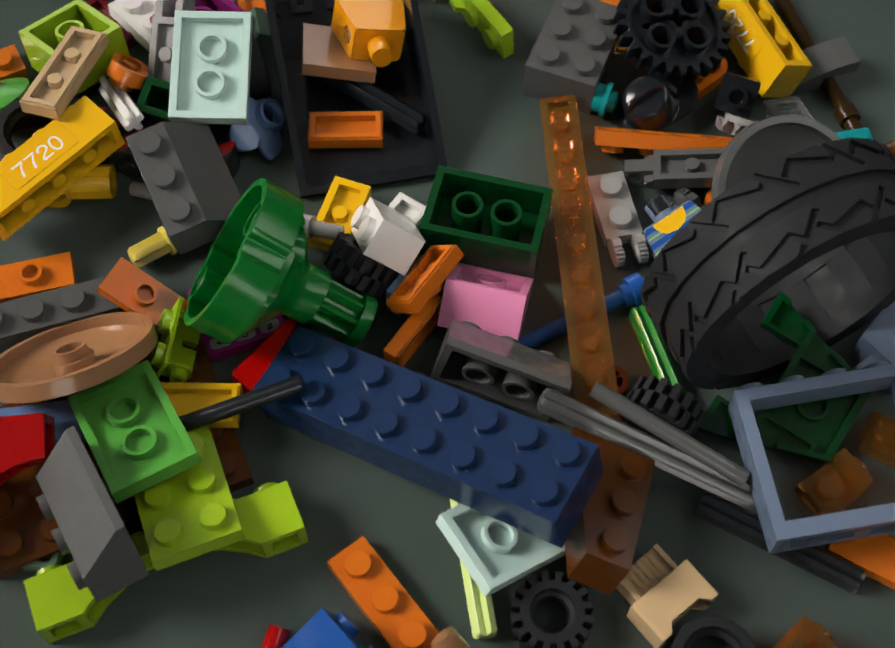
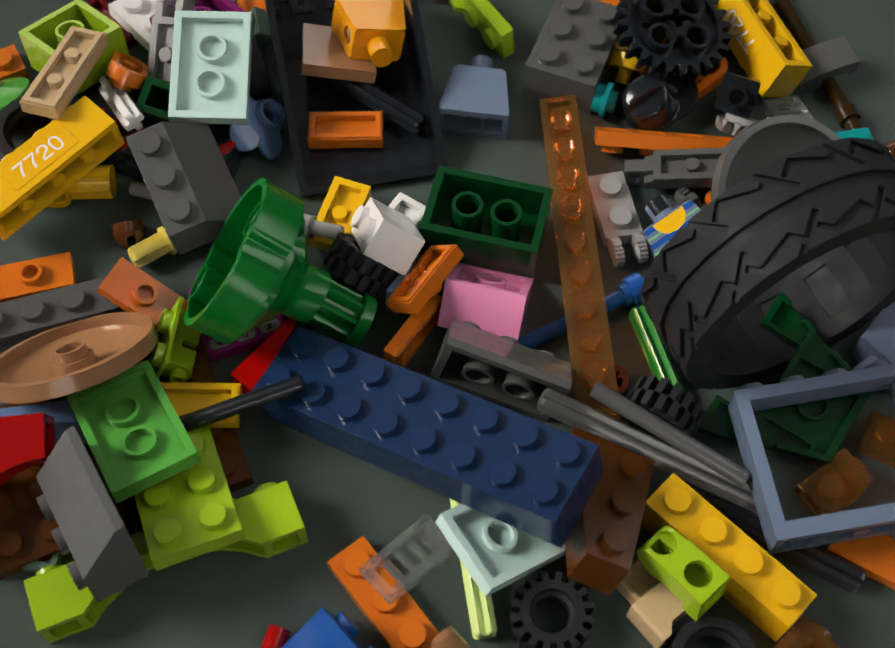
none -> reddish brown hinge [111,219,145,249]
none -> clear slope [359,513,455,605]
none -> sand blue torso [438,55,509,139]
none -> yellow tile [609,50,646,85]
none -> lime leg [637,526,730,622]
none -> yellow brick [641,472,817,643]

